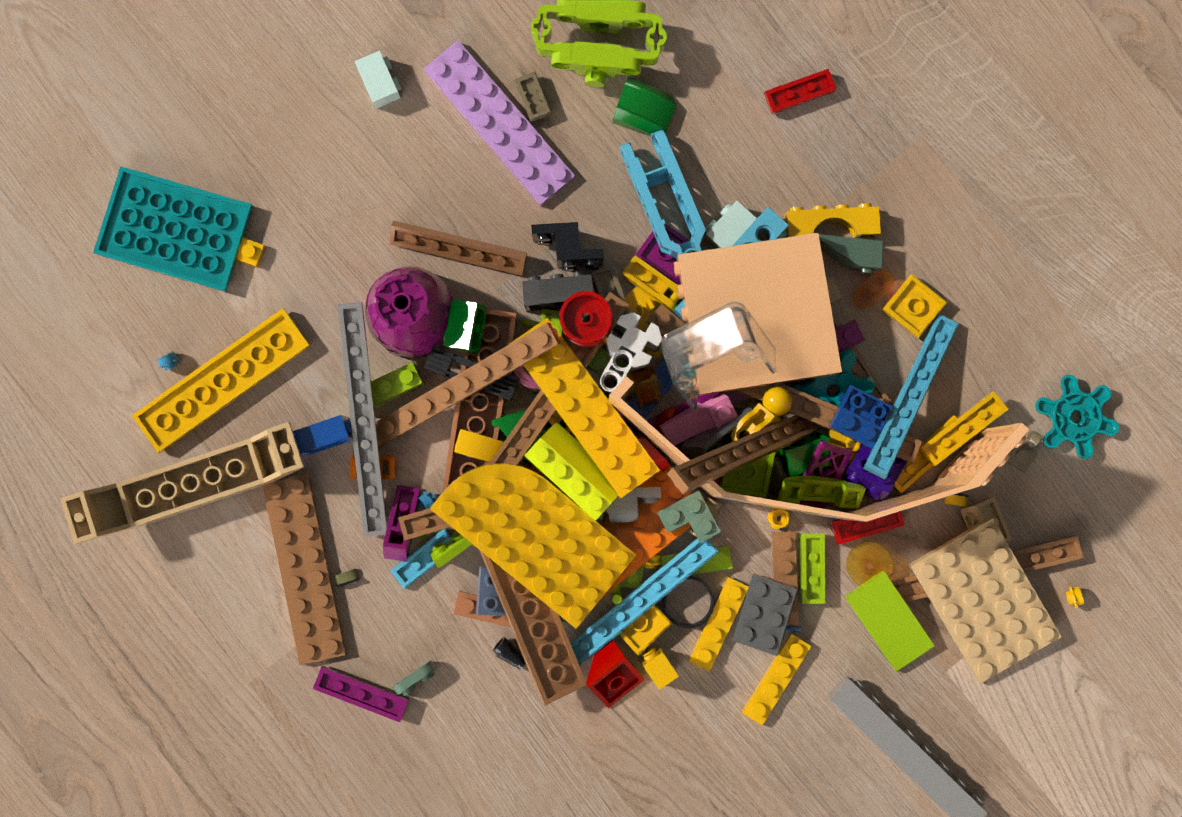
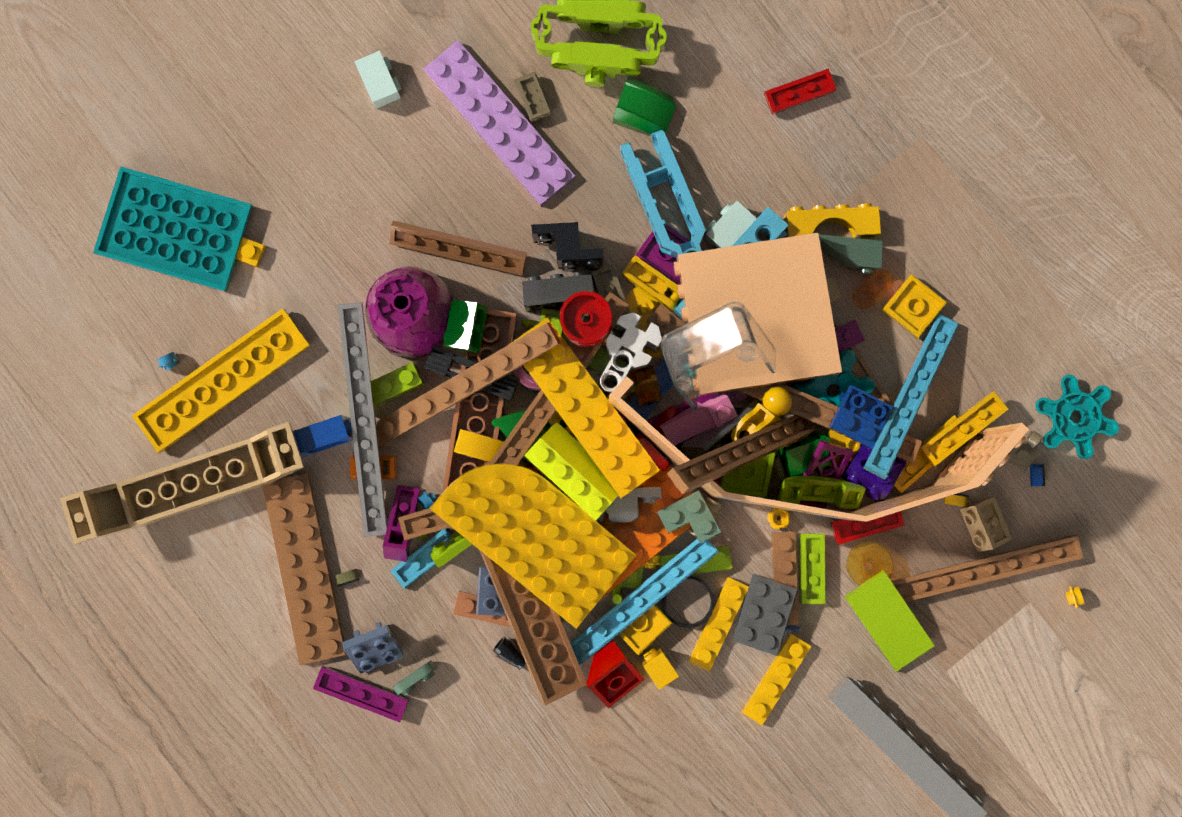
tan plate [909,517,1062,684] -> none
none -> sand blue plate [342,622,404,674]
none -> blue piece [1030,464,1045,486]

